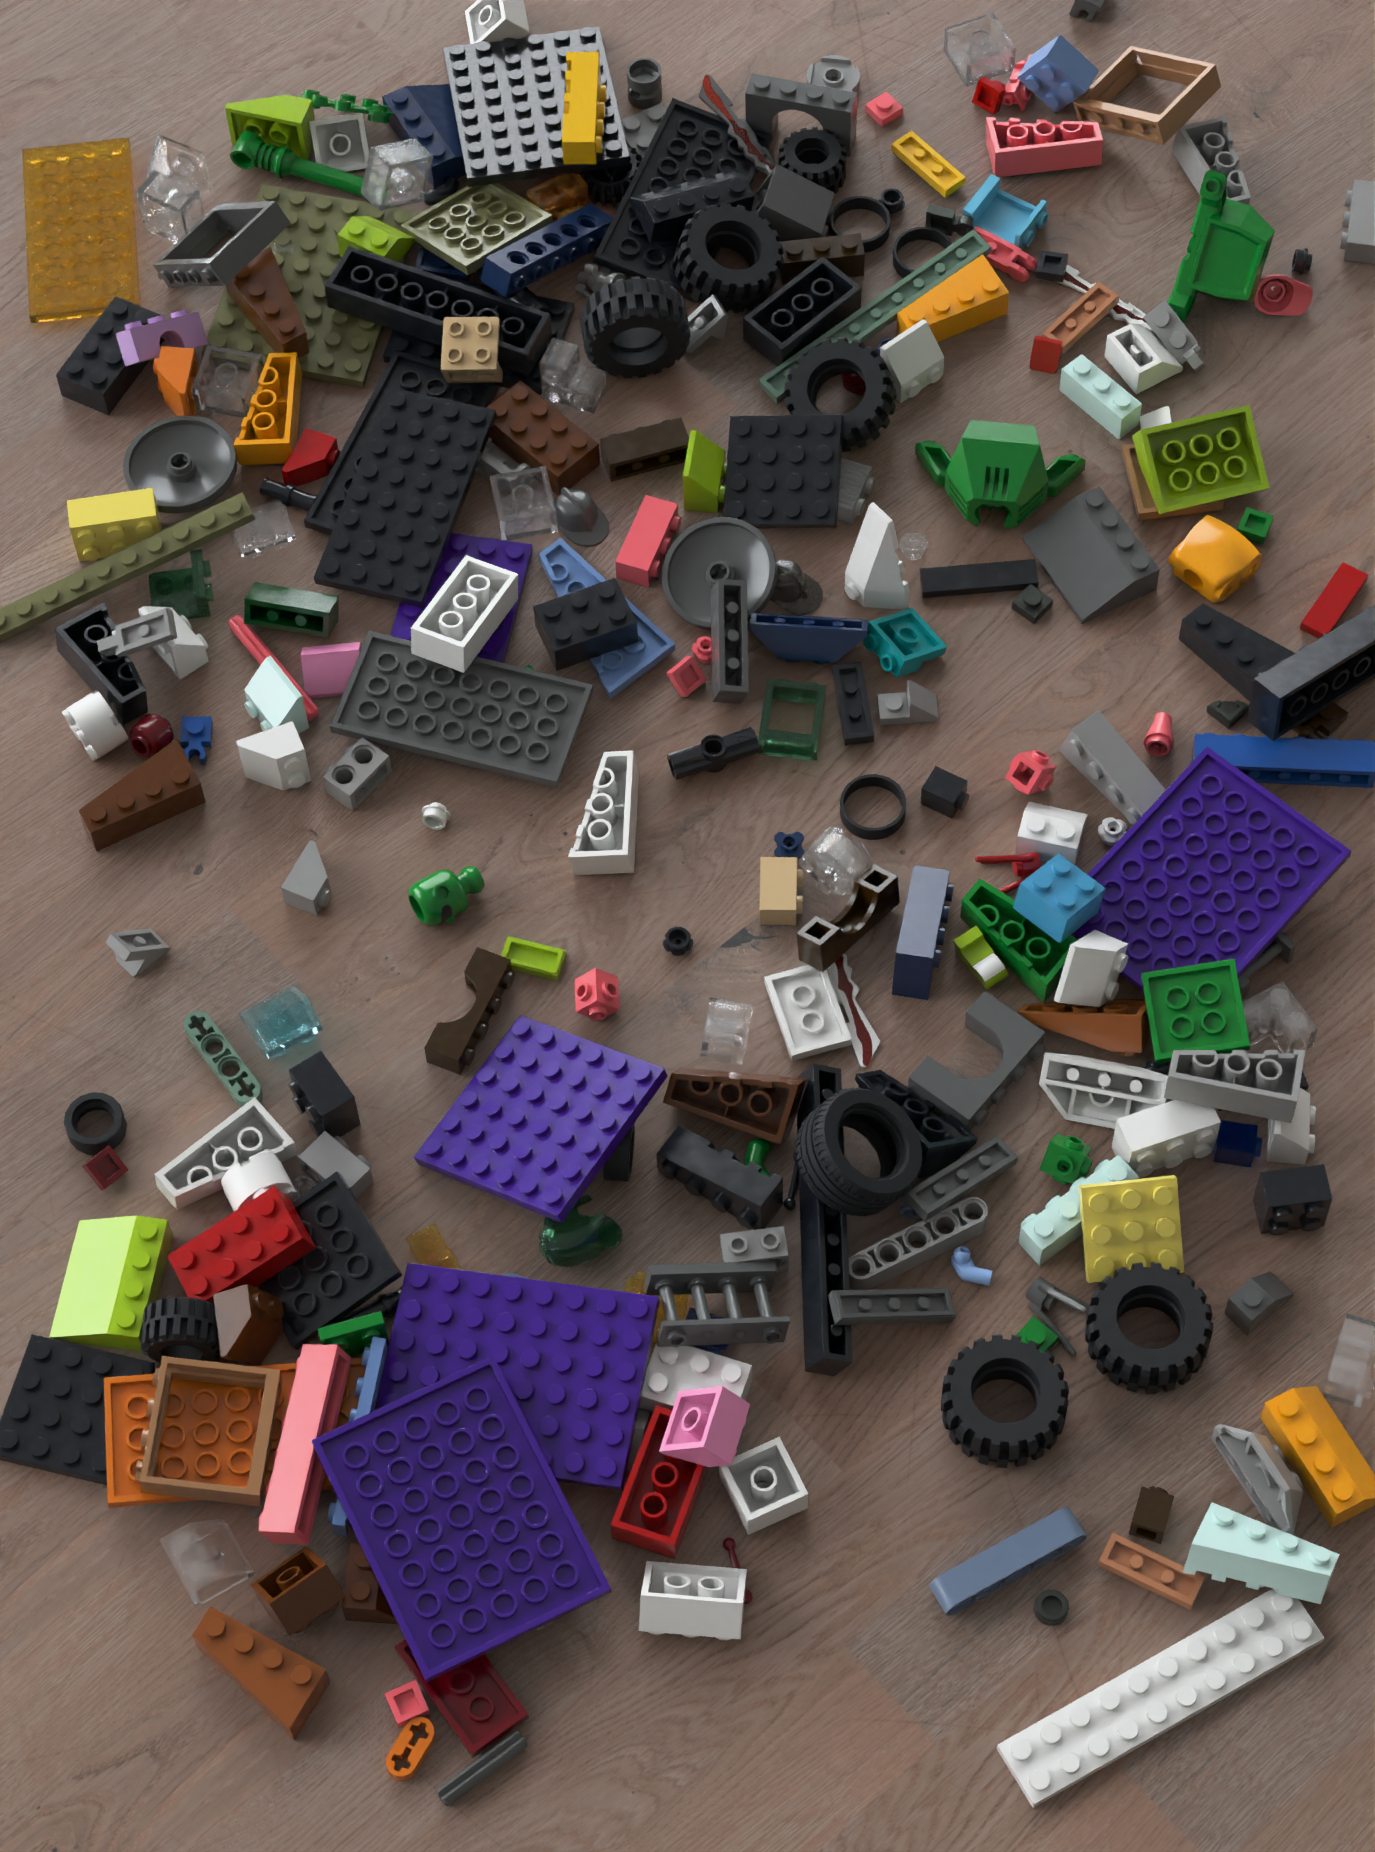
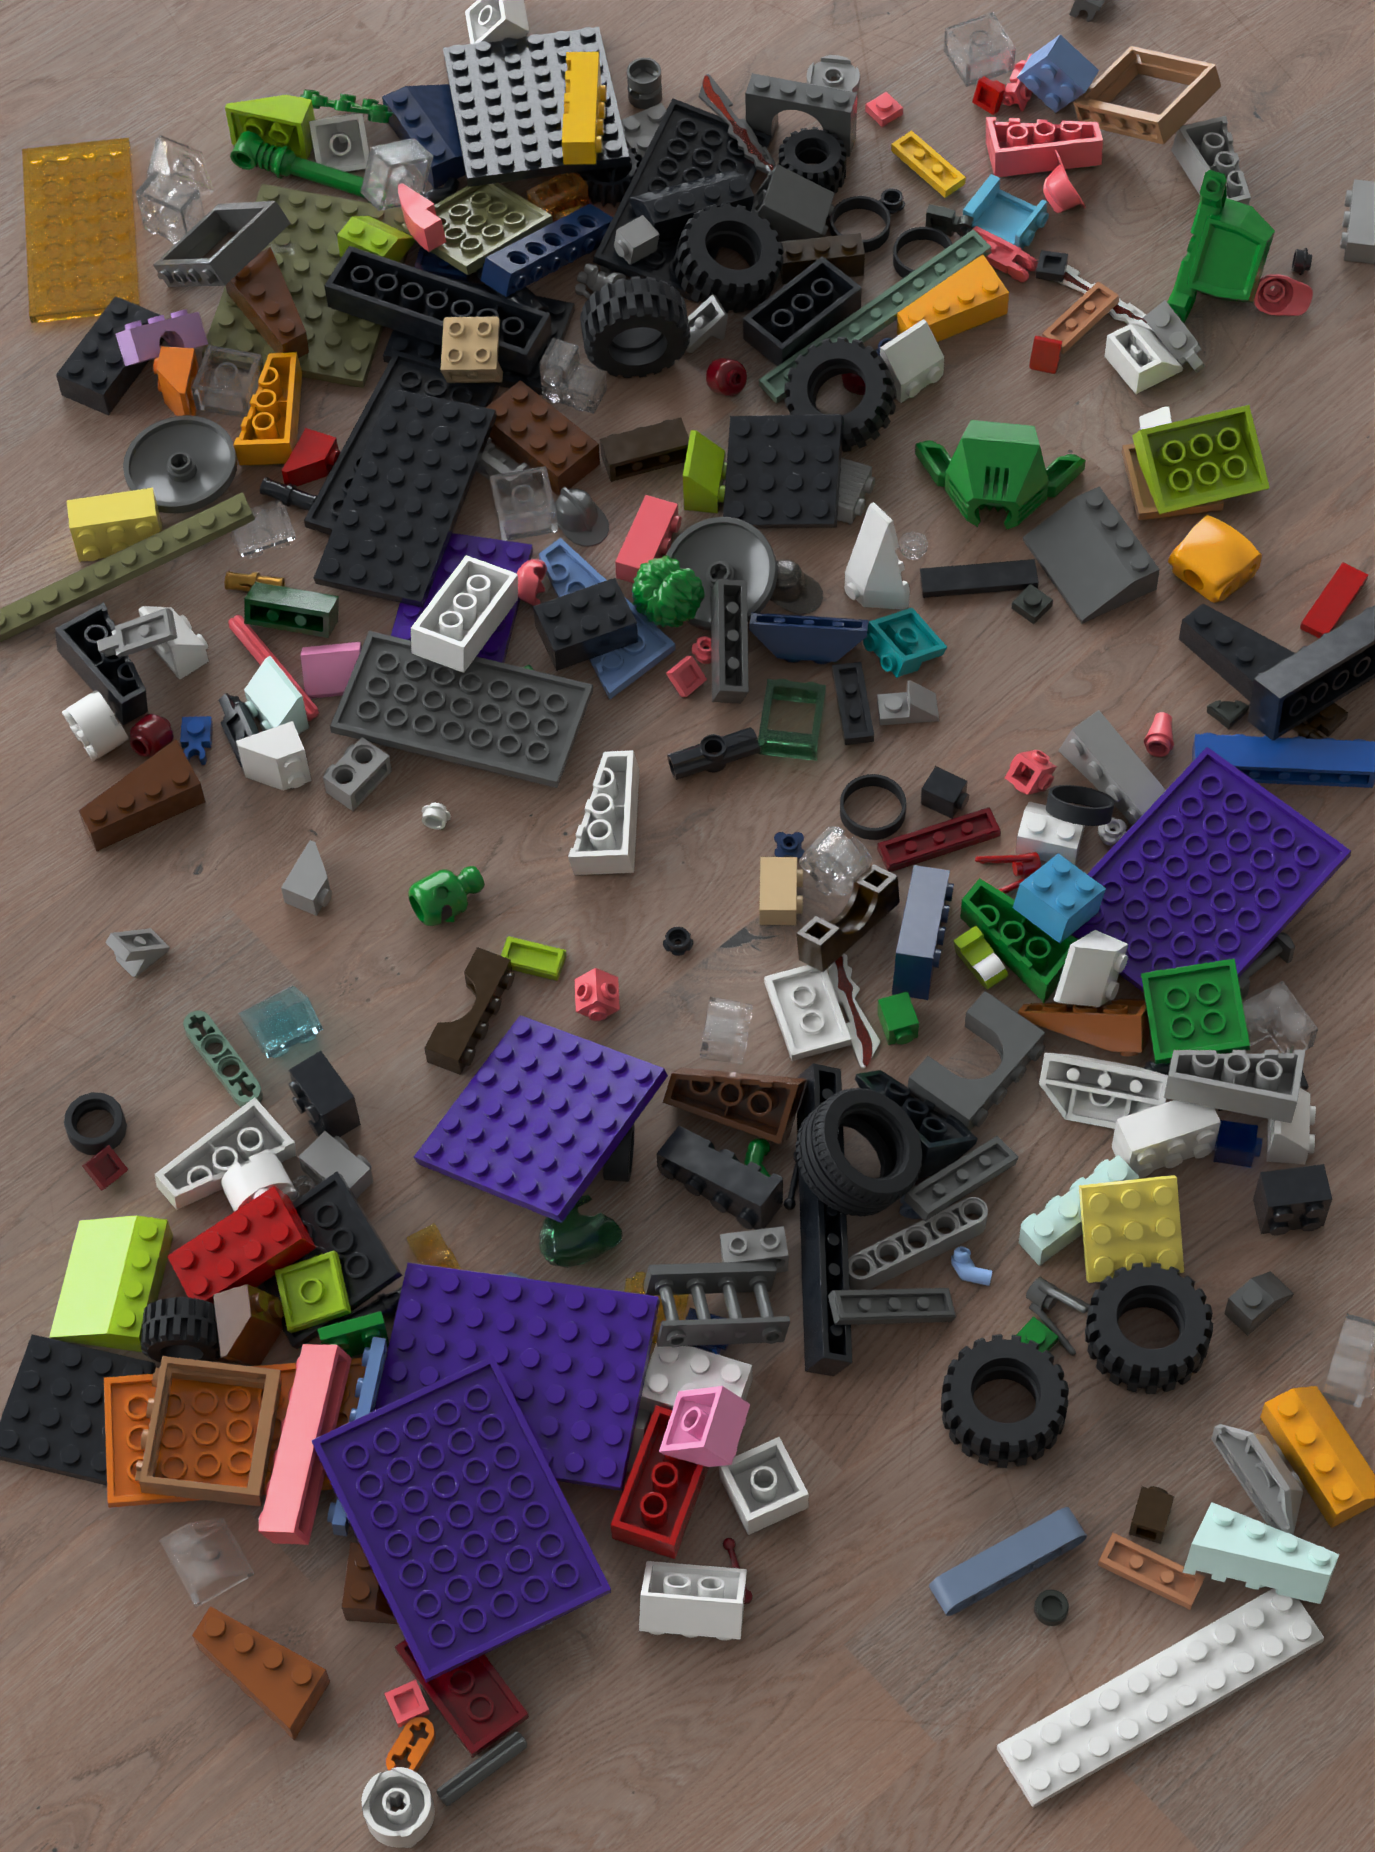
clear green bracket [149,549,214,619] -> none
reddish brown brick [251,1546,346,1636] -> none
green brick [1039,1133,1093,1184] -> none
light aqua brick [1059,354,1142,439] -> none
green plate [1237,507,1274,544] -> none
none -> black hinge [218,693,259,767]
none -> pearl gold pin [224,571,285,591]
none -> lime tile [275,1250,351,1333]
none -> white brick [361,1767,435,1848]
none -> coral slope [398,183,446,252]
none -> coral hair [517,559,547,606]
none -> light grey brick [614,215,660,265]
none -> green hair [632,555,705,628]
none -> dark red head [706,358,747,396]
none -> dark red tile [877,807,1001,872]
none -> green brick [877,992,919,1045]
none -> coral piece [1043,150,1086,213]
none -> black tyre [1046,785,1115,826]

